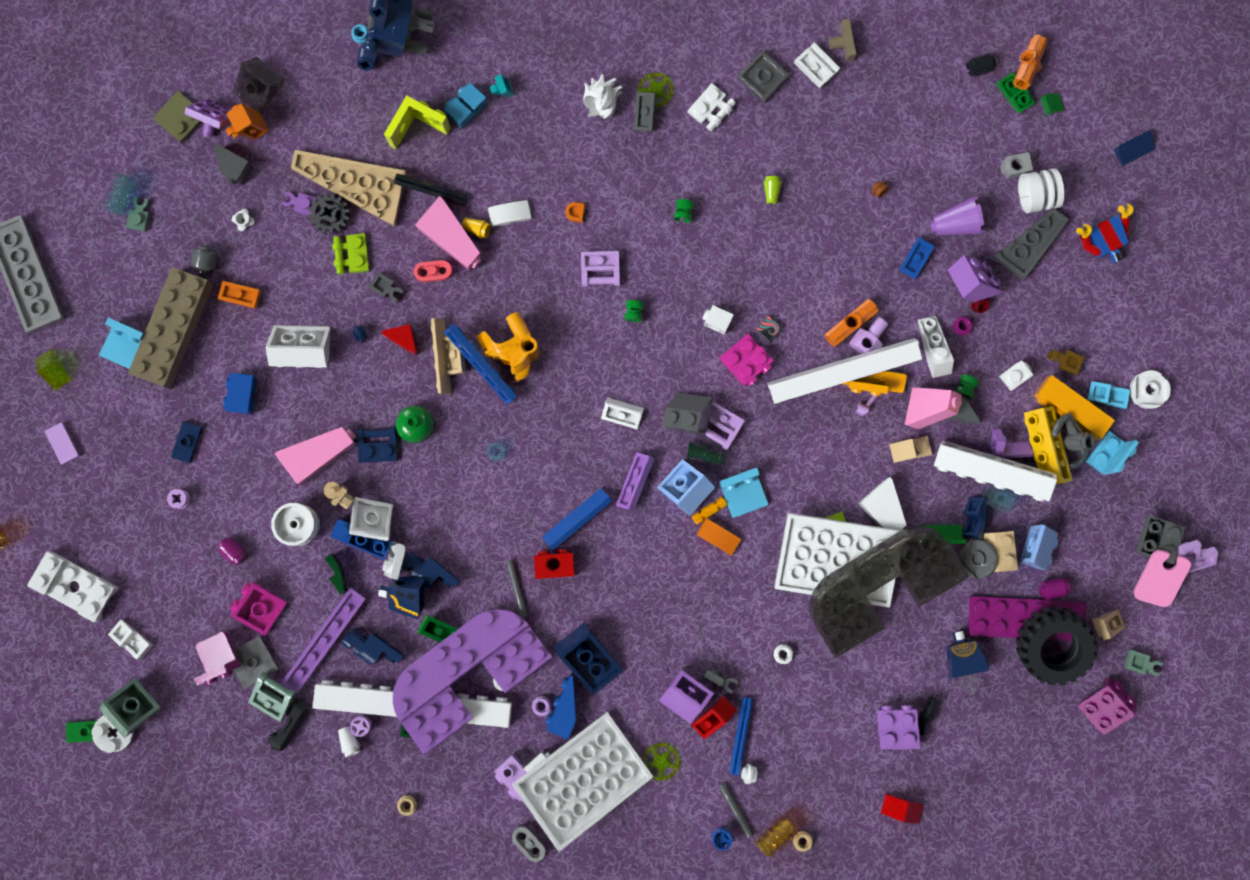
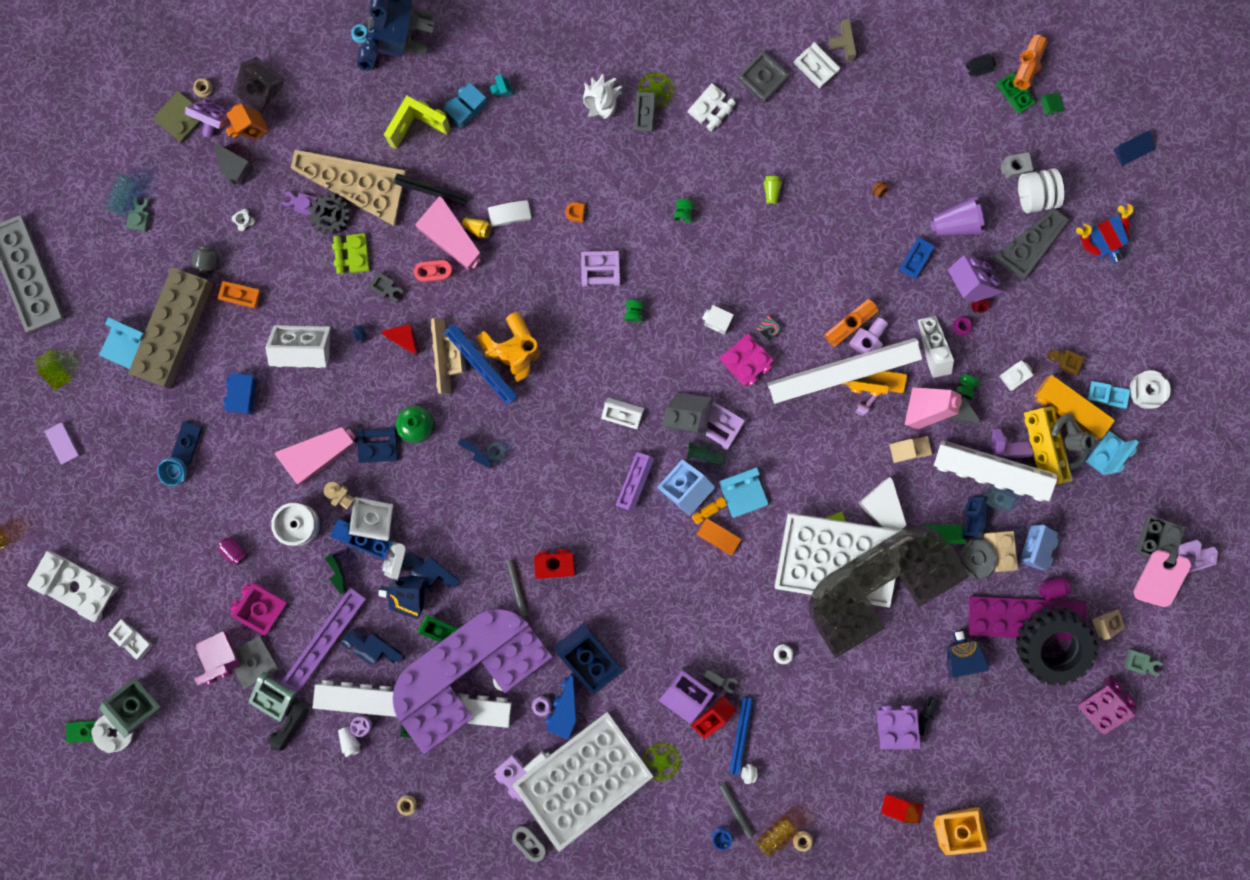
lavender wheel [167,489,191,509] -> none
blue tile [542,488,612,550] -> none
none -> dark azure hair [157,457,187,486]
none -> tan plate [193,79,213,98]
none -> dark blue slope [458,438,493,469]
none -> light orange slope [934,807,989,855]

